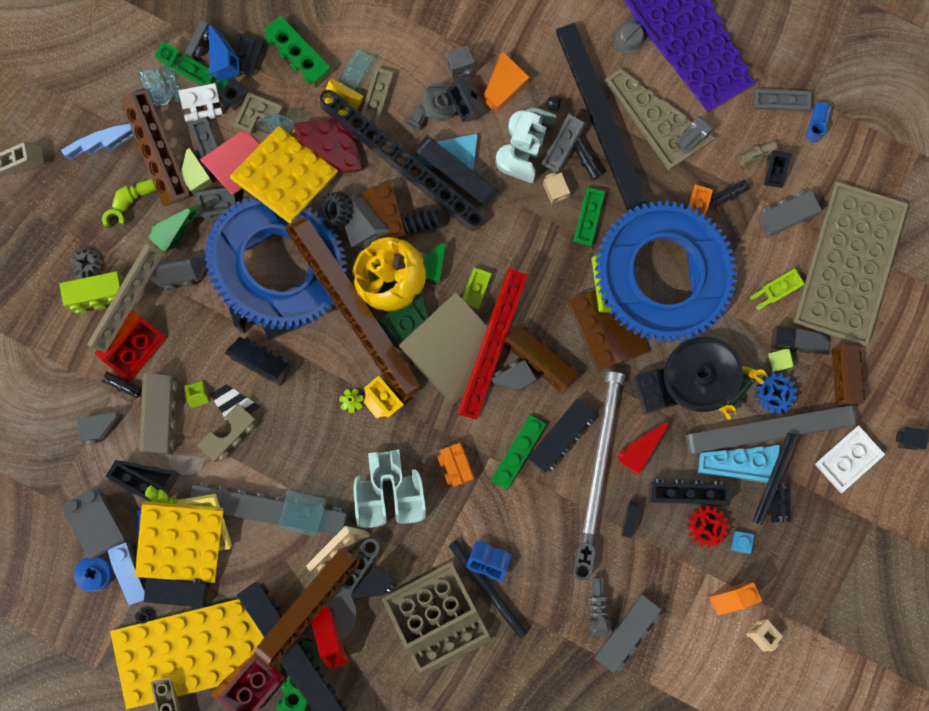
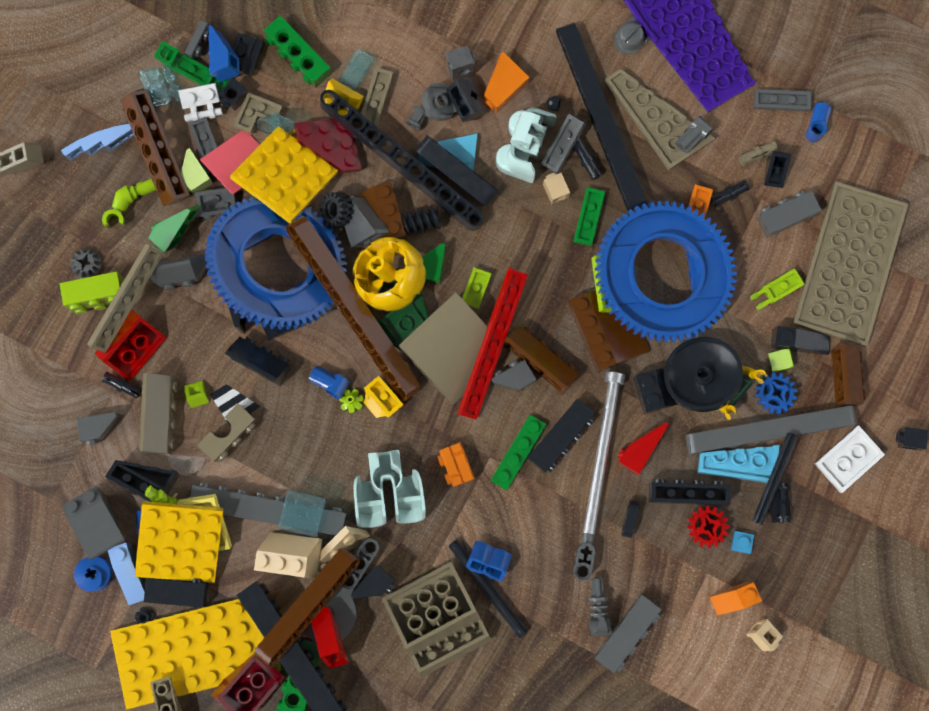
none -> tan slope [254,532,322,578]
none -> blue piece [309,365,350,399]

